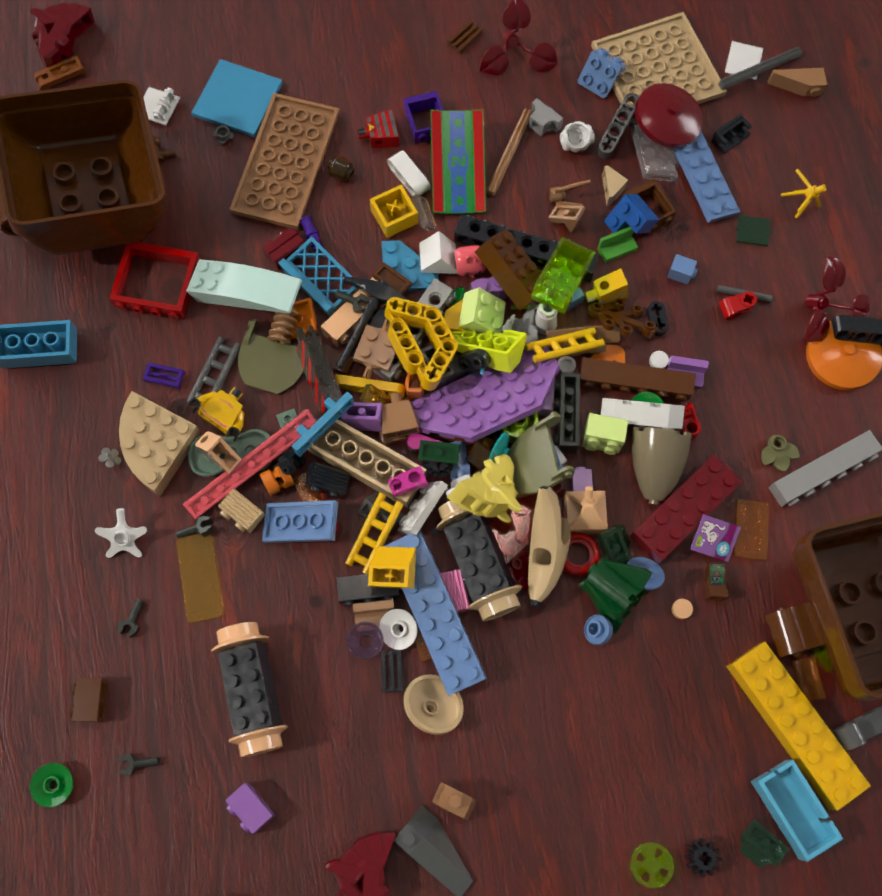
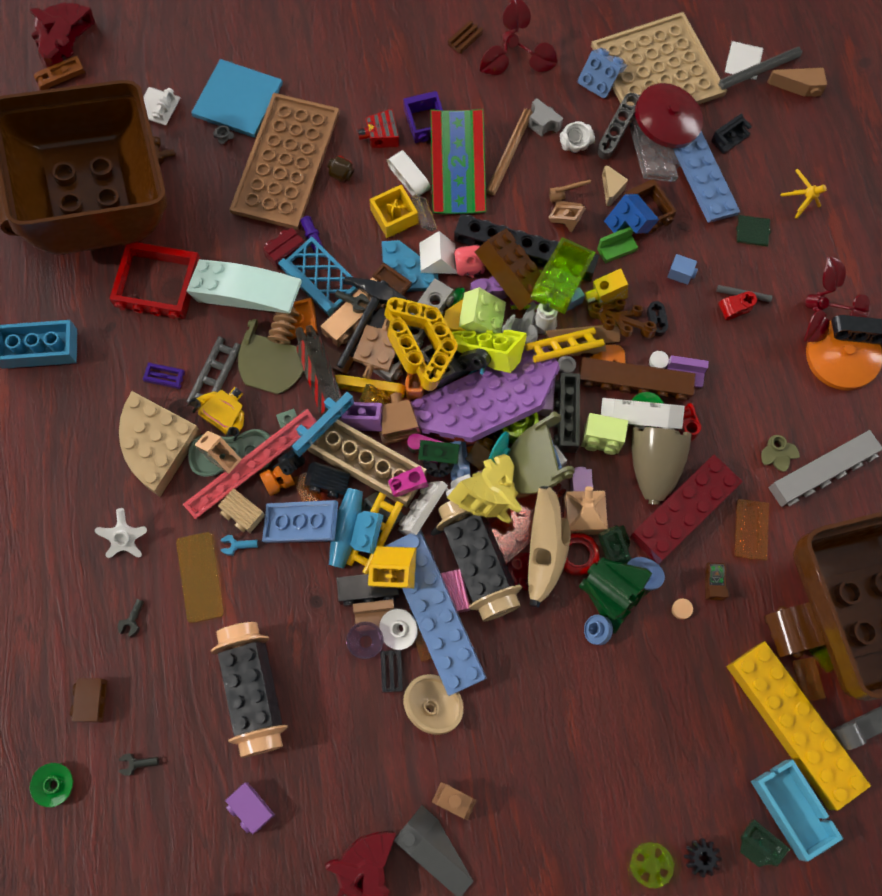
light grey plant [98,447,121,468] -> none
pearl dark grey bar [176,516,214,538] -> none
sticker [690,514,741,562] -> none
none -> dark azure bar [221,535,258,556]
none -> dark azure plate [329,488,384,568]

